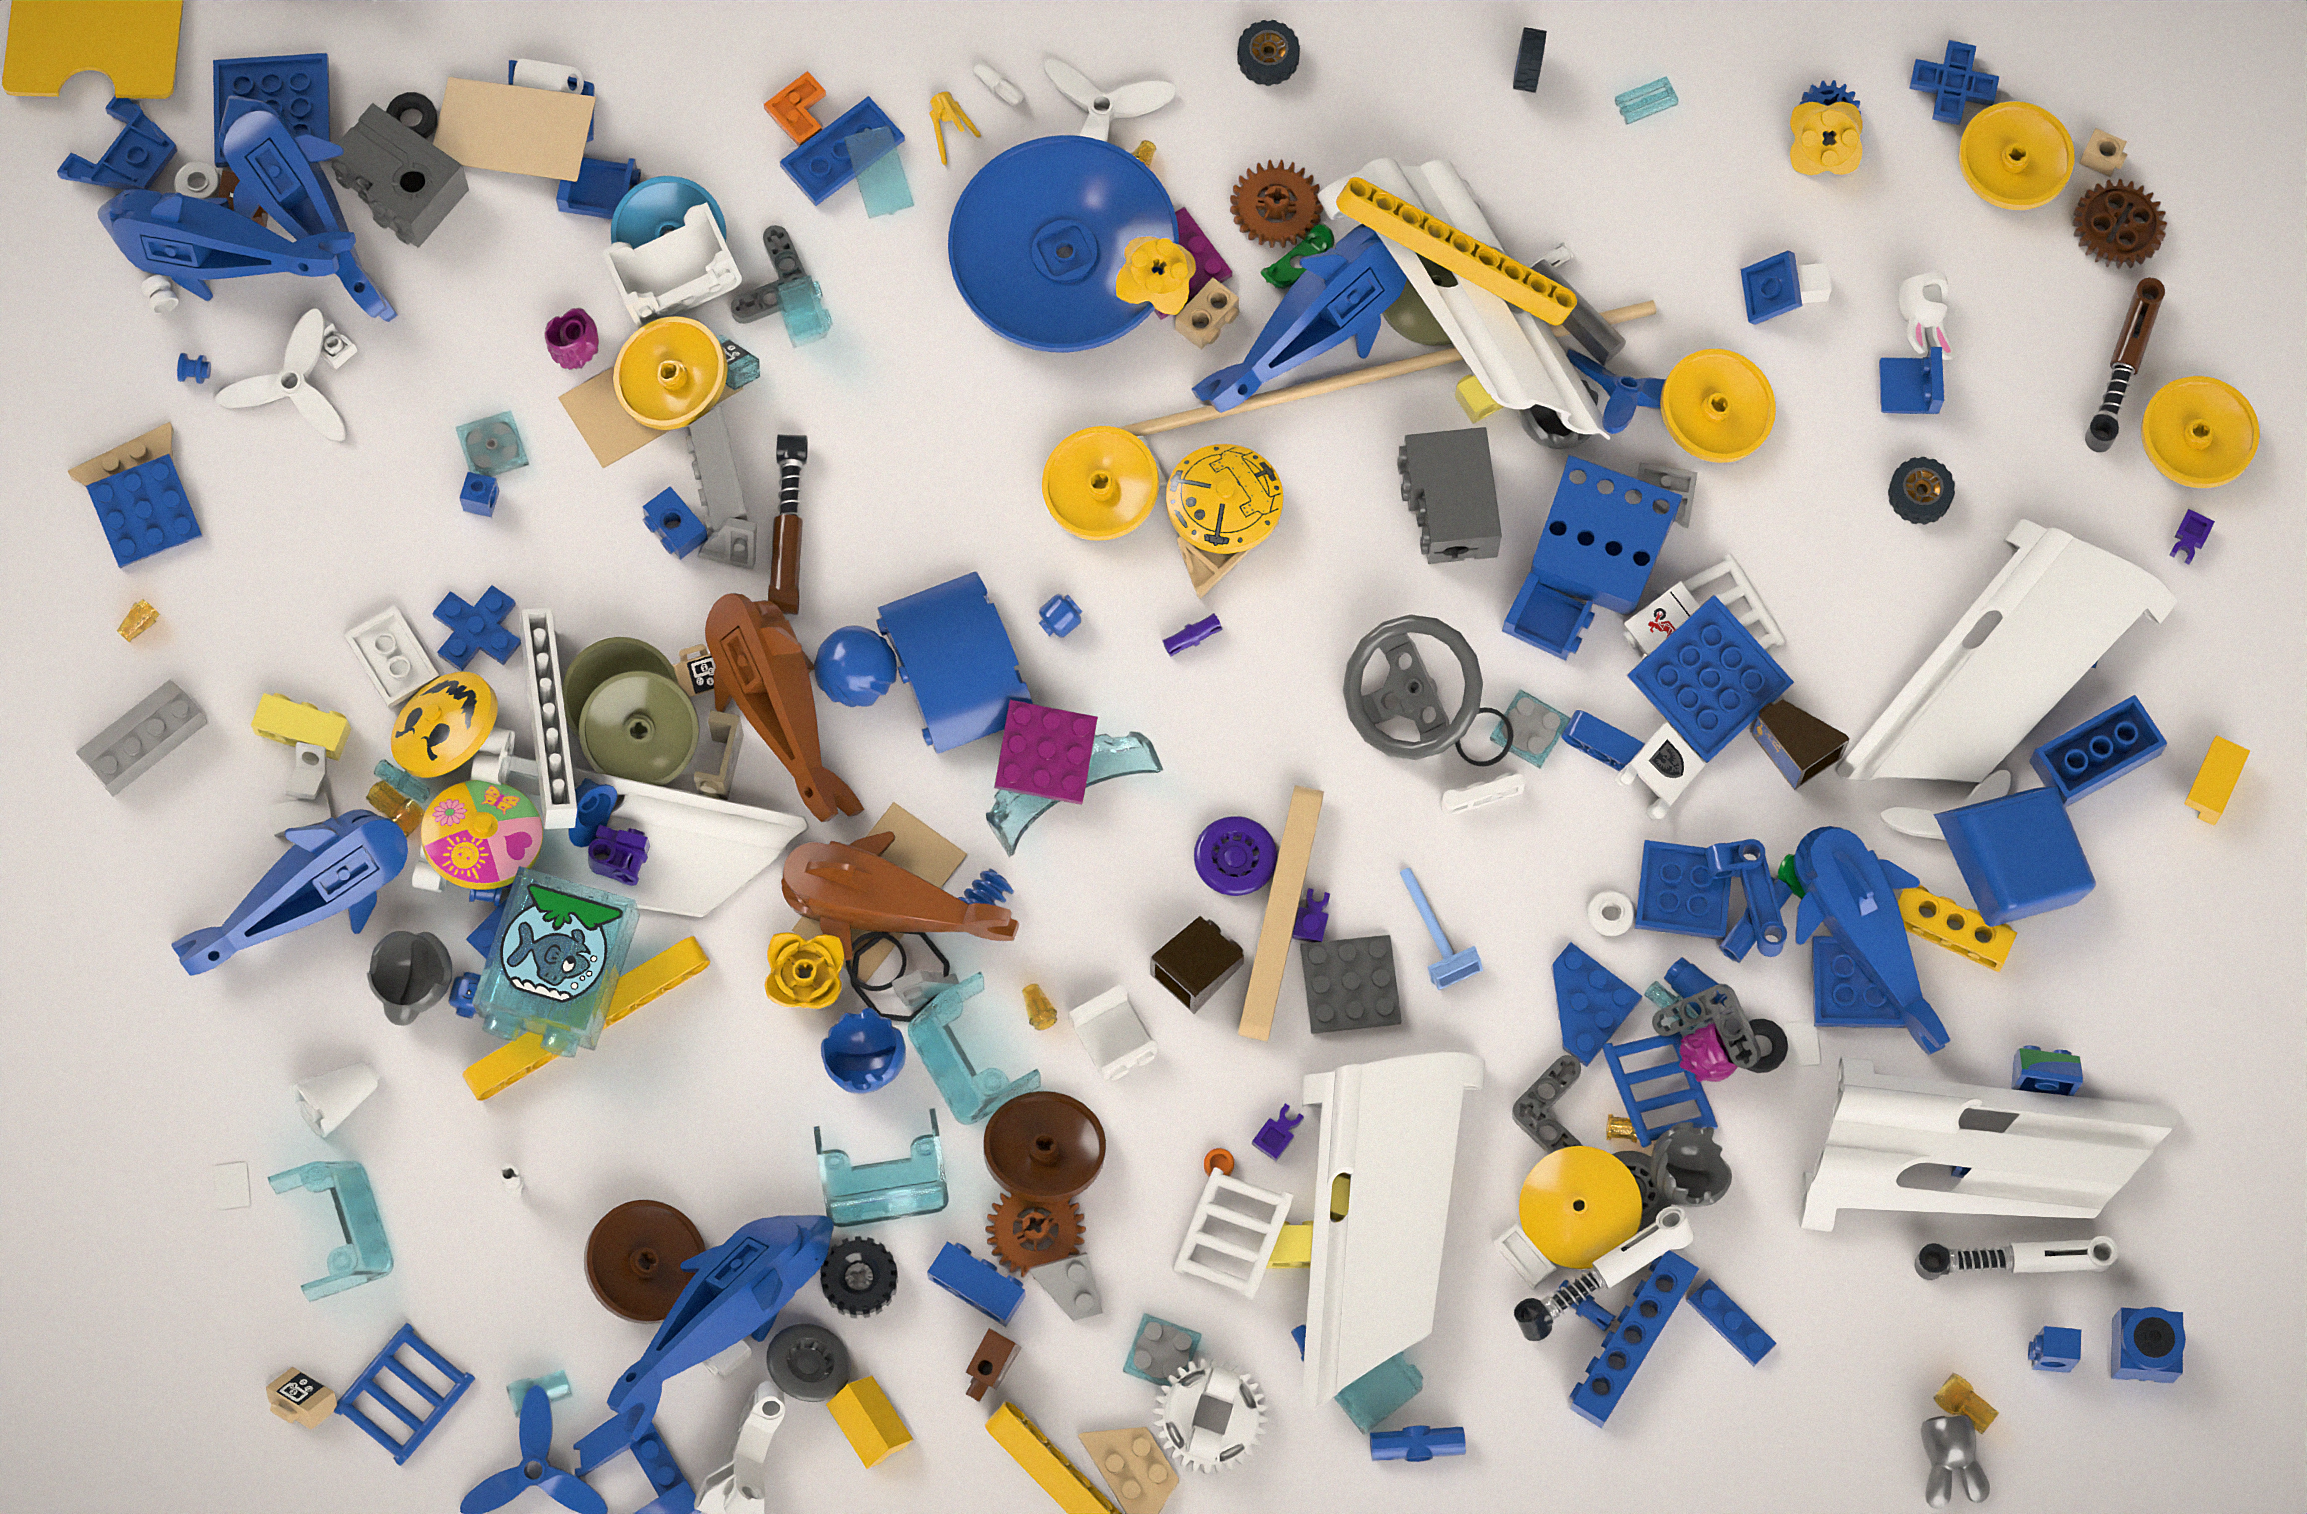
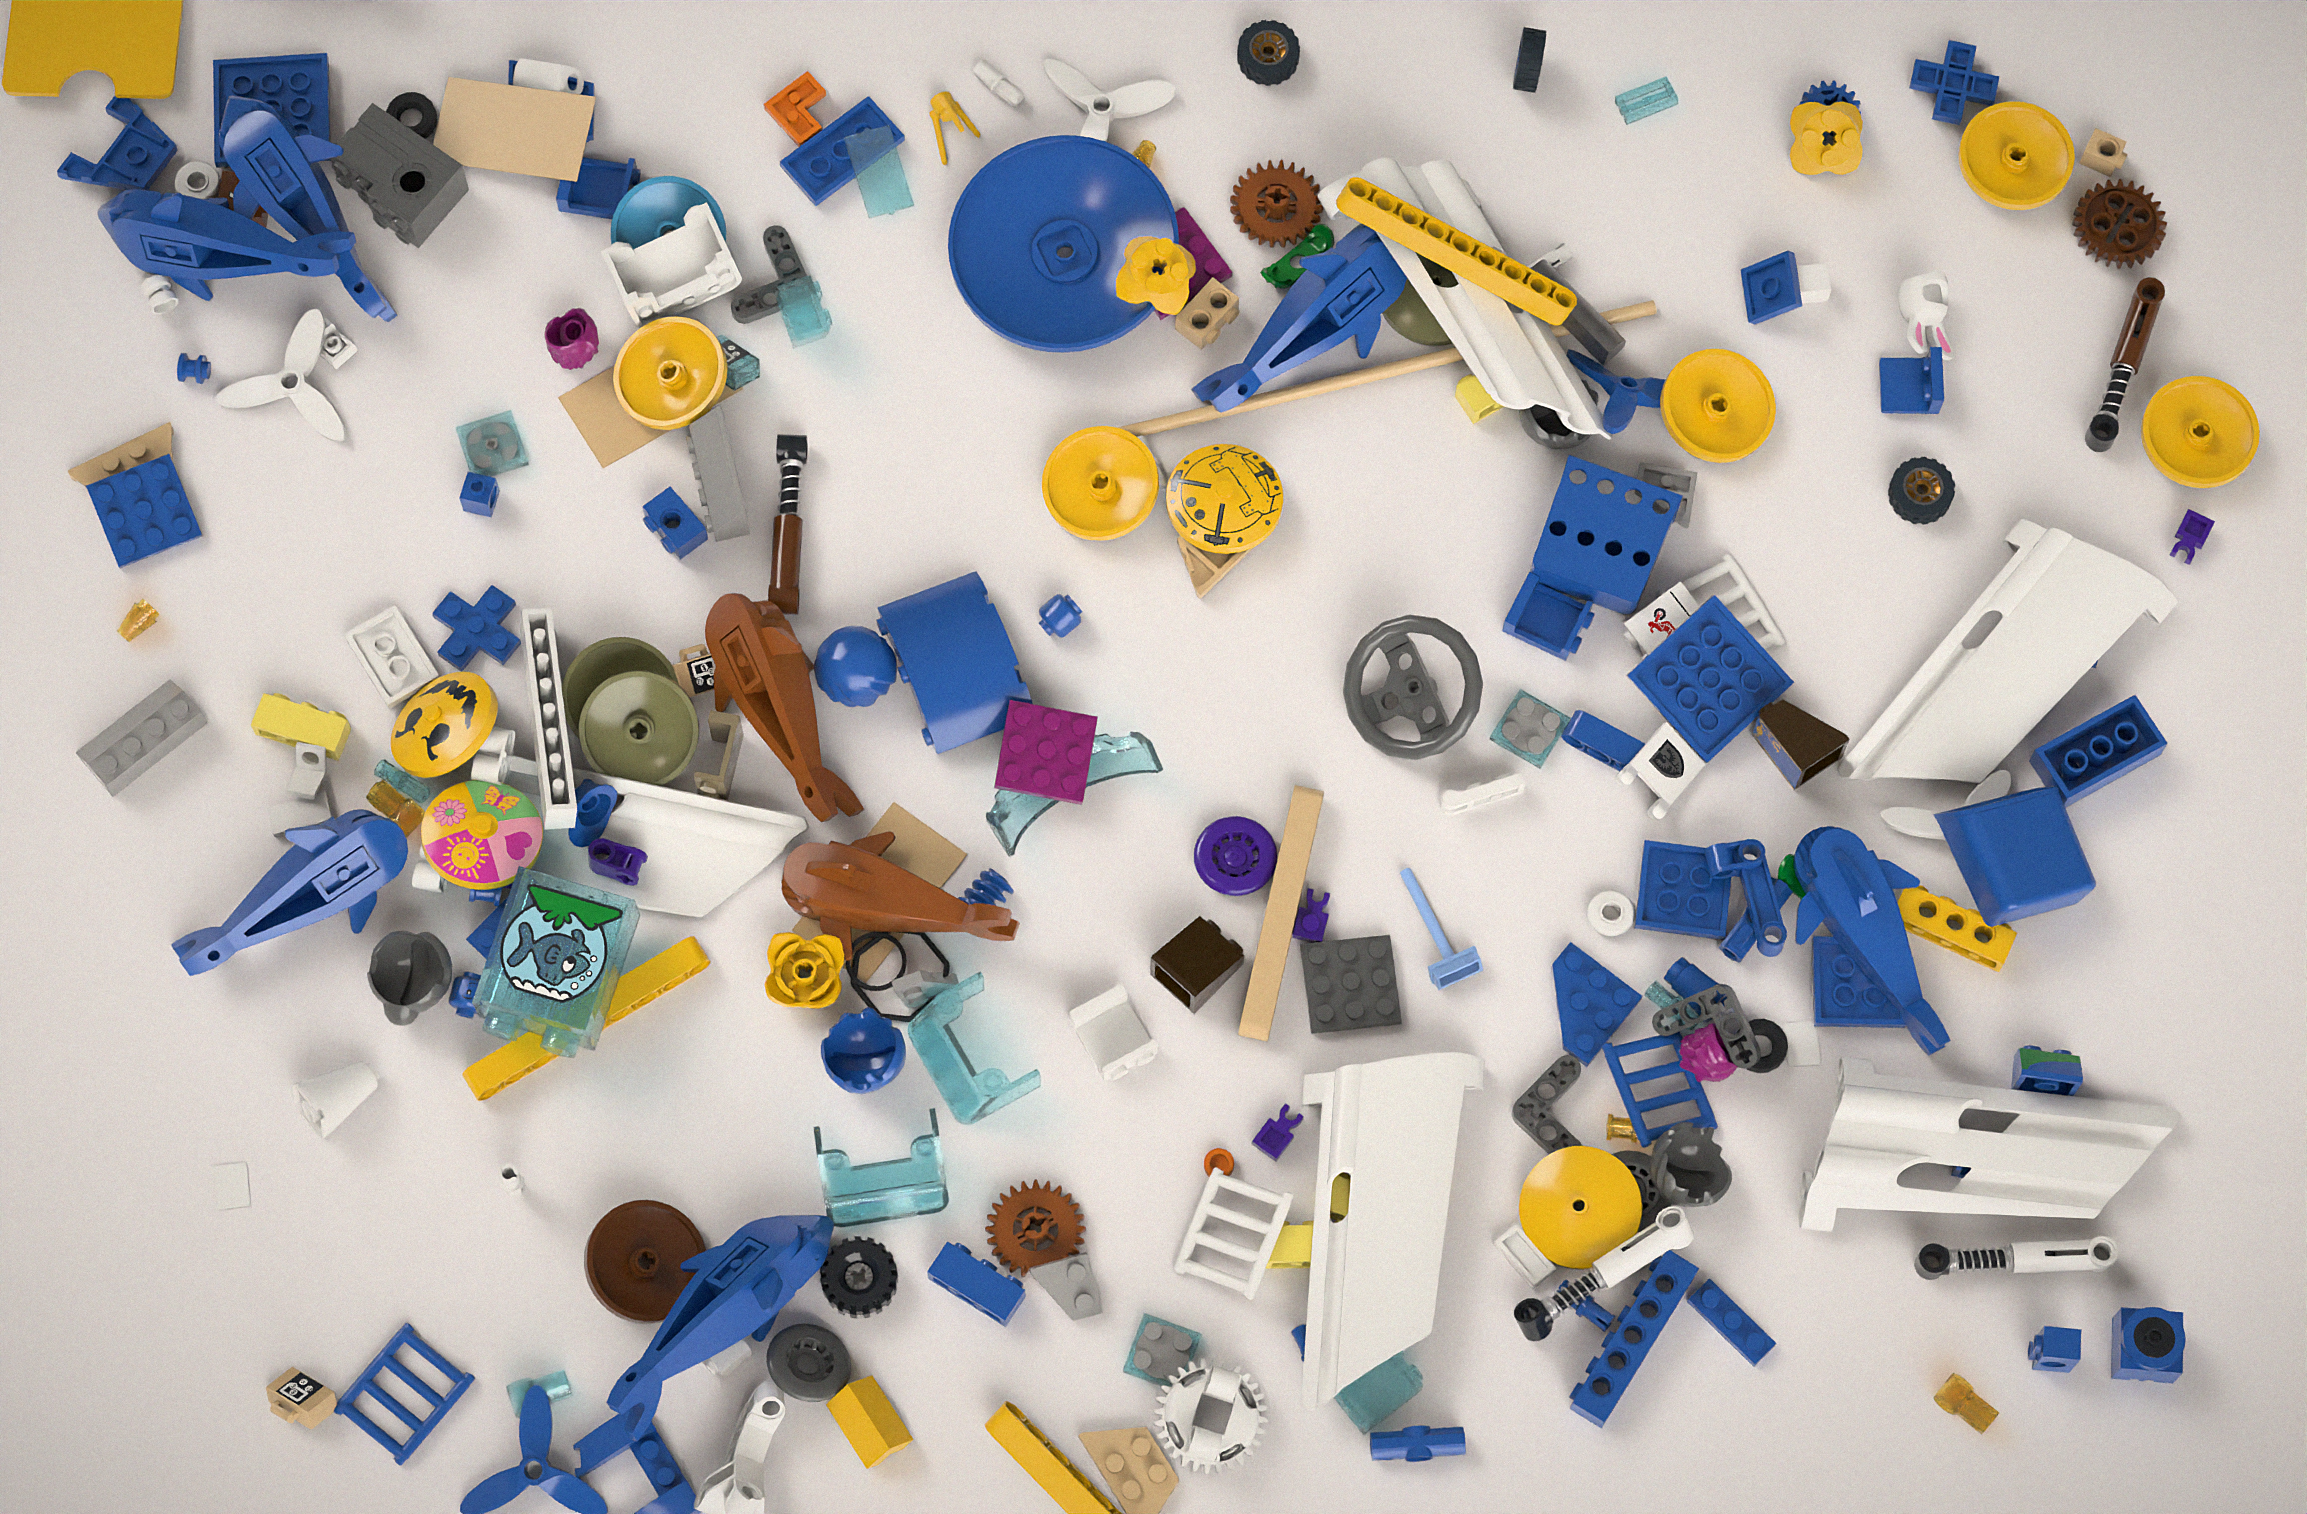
clear light blue windscreen [267,1161,394,1302] -> none
dark purple plate [596,825,650,854] -> none
light grey wing [698,517,757,569] -> none
reddish brown torso [964,1328,1022,1402] -> none
reddish brown dish [983,1091,1106,1203] -> none
clear yellow cone [1022,984,1057,1031] -> none
dark purple pin [1162,613,1223,657] -> none
dark grey piece [1397,427,1502,564] -> none
black piece [1455,707,1513,767] -> none
flat silver piece [1921,1415,1990,1509] -> none
yellow piece [2184,735,2250,826] -> none

